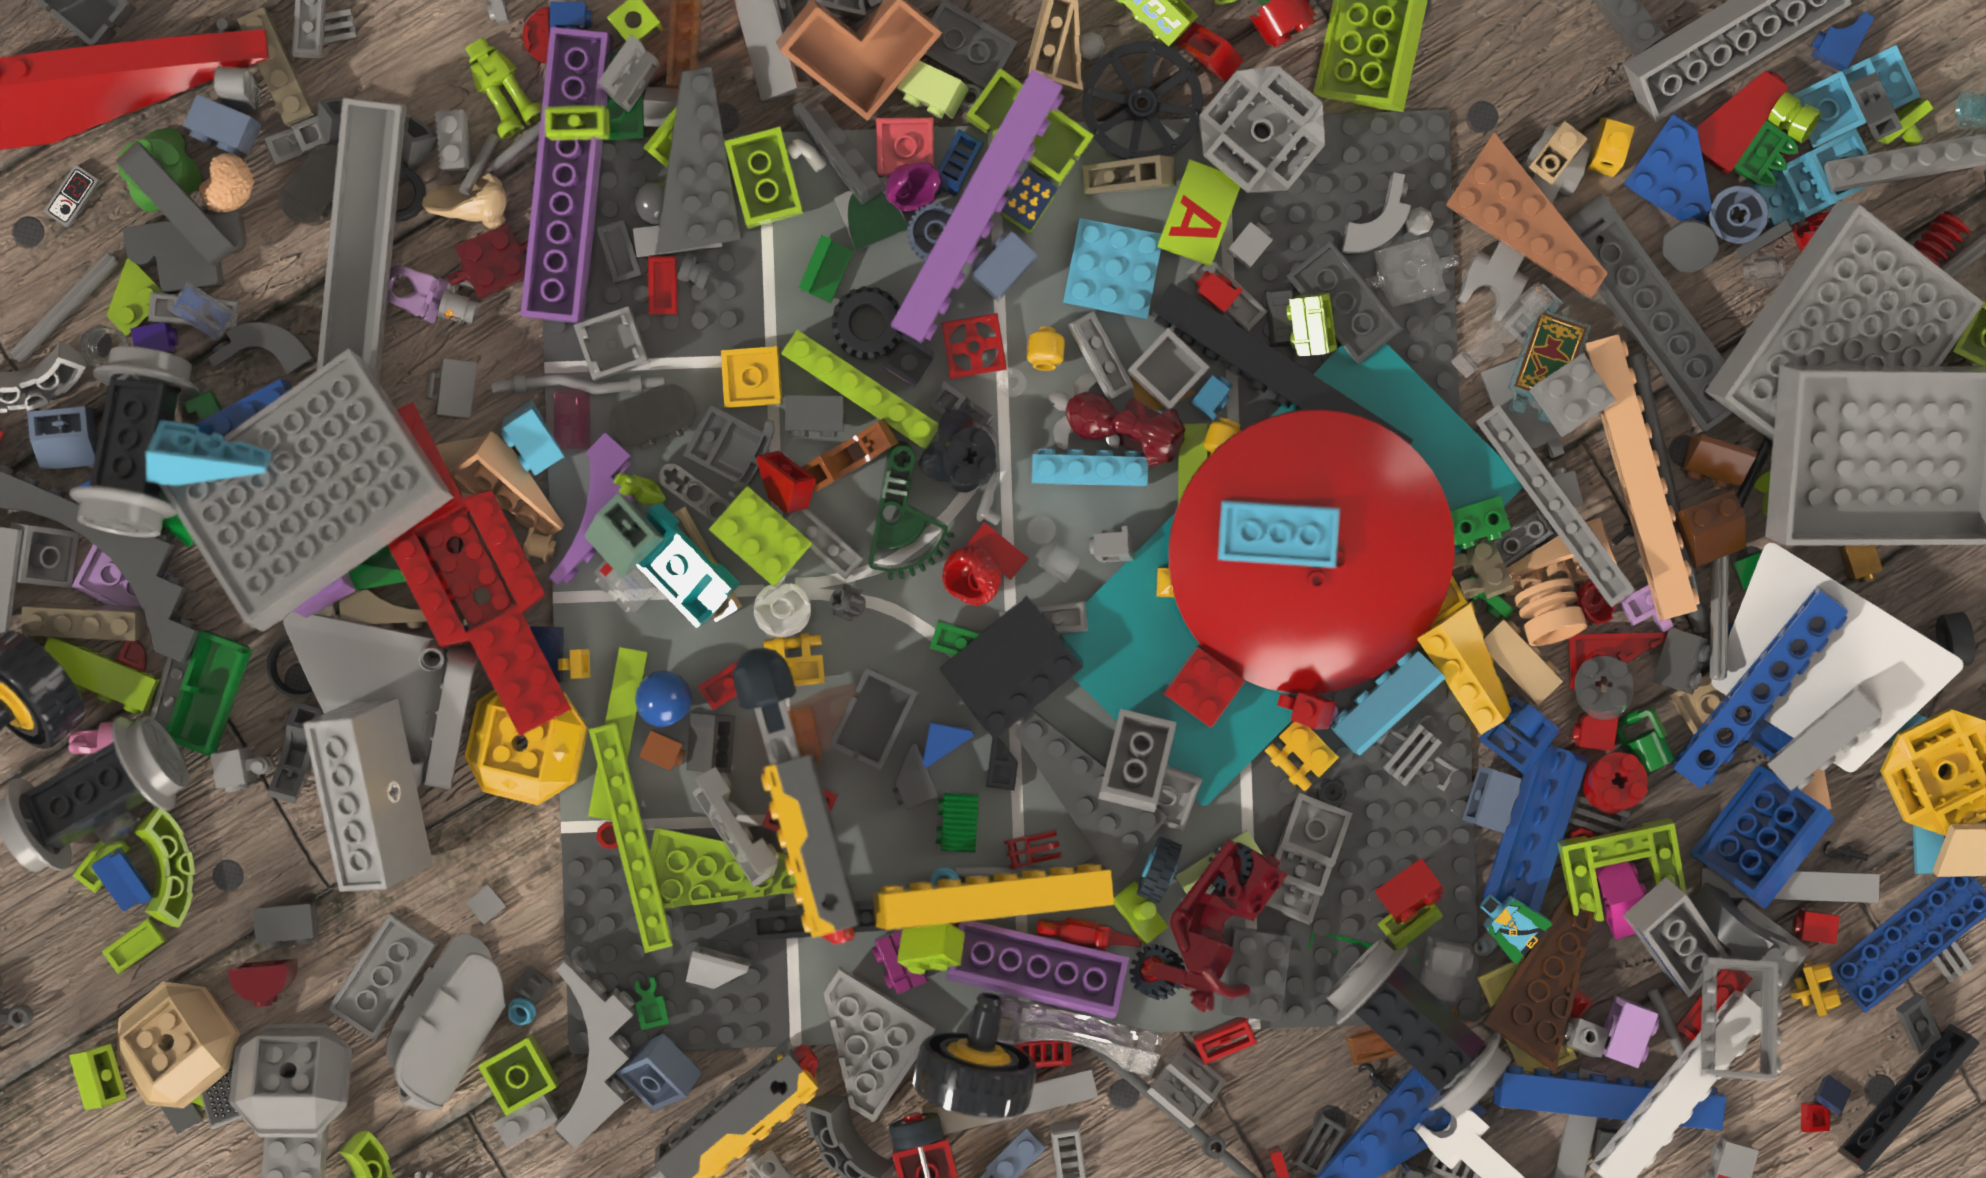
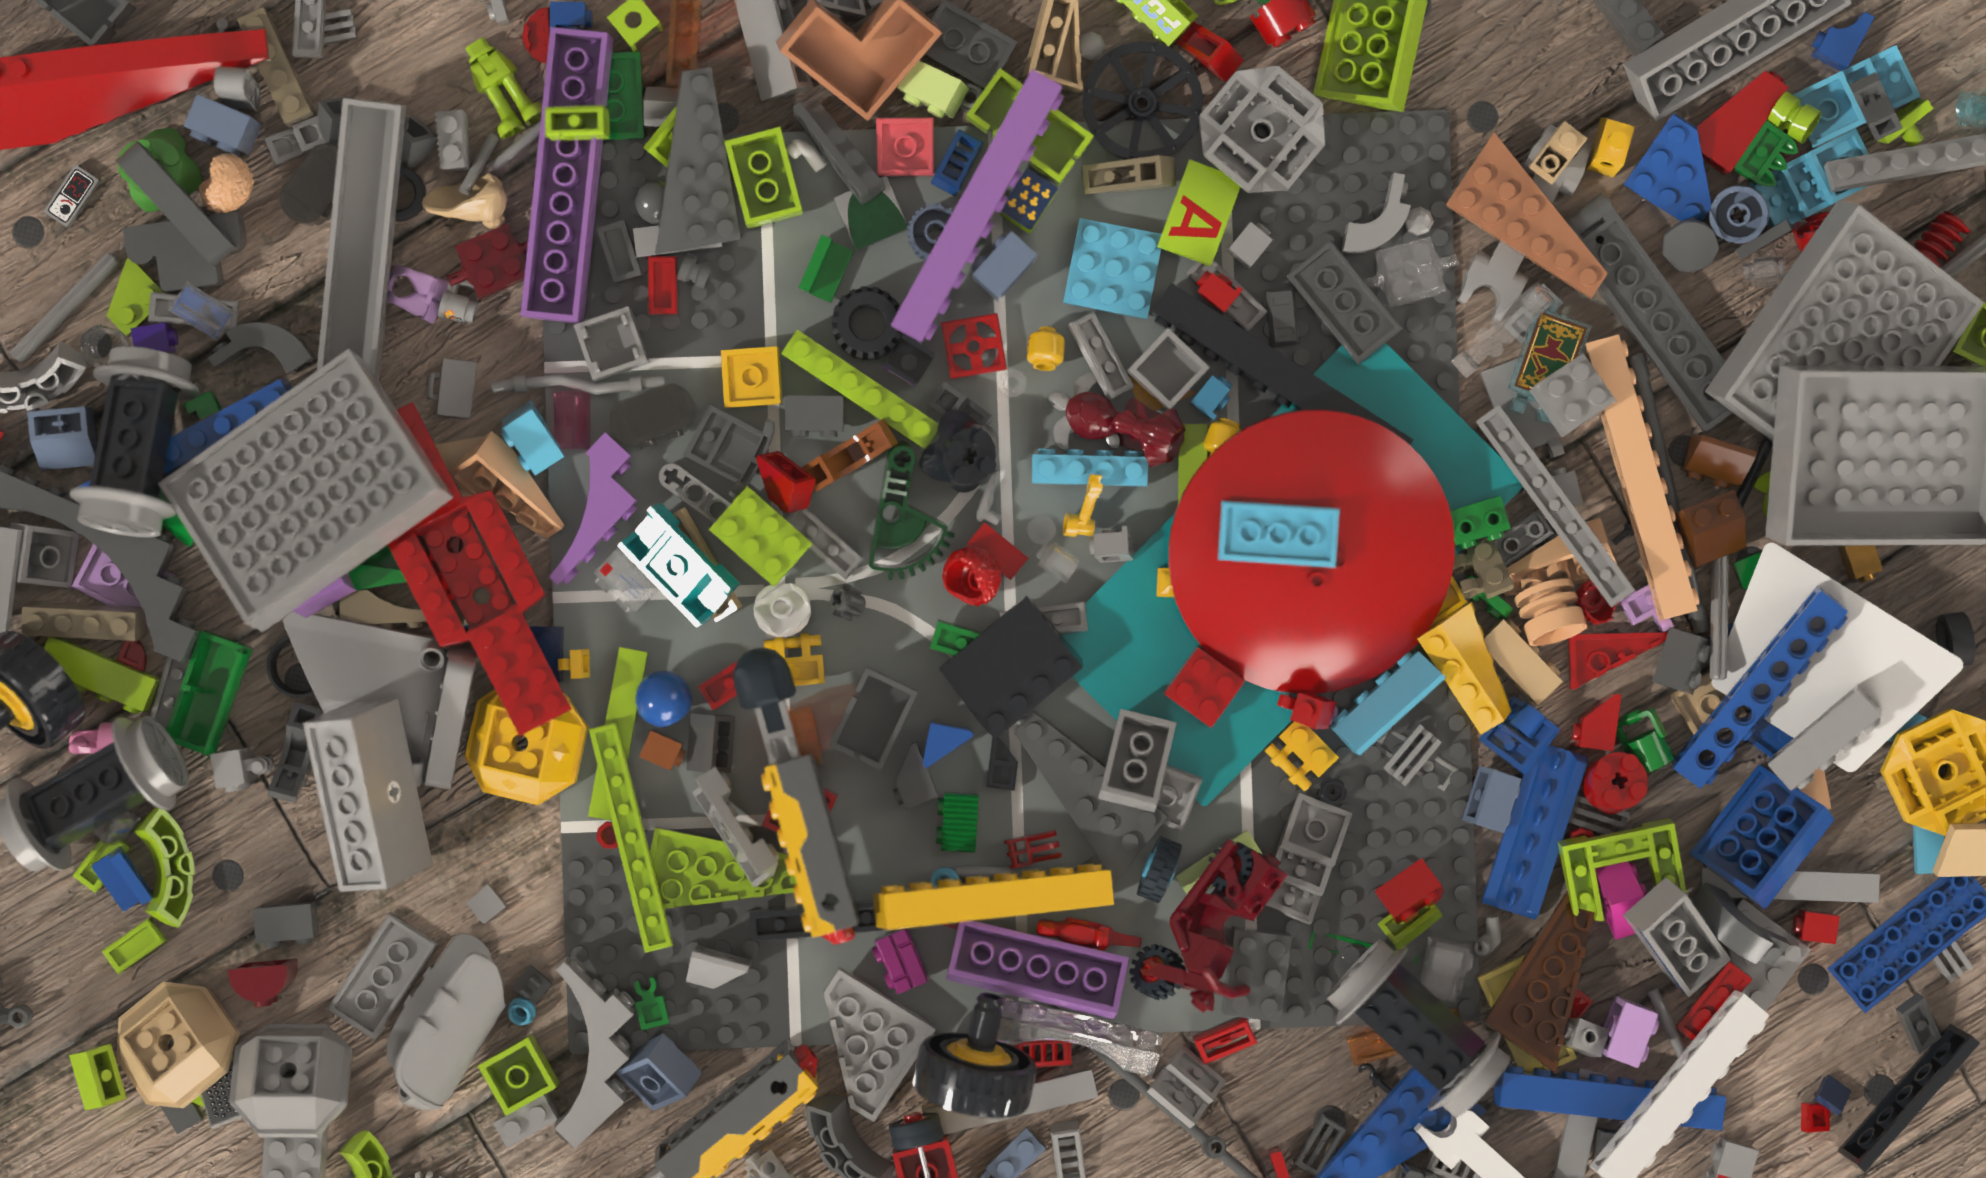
medium azure wedge [147,420,271,485] -> none
tan brick [523,527,558,562] -> none
sand green slope [584,493,665,578] -> none
light grey slope [598,35,661,112] -> none
lime plate [613,473,666,505] -> none
magenta hair [885,162,943,211] -> none
lime brick [897,923,965,974] -> none
lime tile [1113,881,1168,945] -> none
brick [1286,292,1337,356] -> none
torso [1480,894,1553,965] -> none
dark grey brick [1575,656,1634,720] -> none
light grey window [1700,958,1783,1082] -> none
yellow hips [1790,960,1841,1017] -> none
black hand [1823,841,1869,861] -> none
none -> yellow brick [1063,474,1103,537]

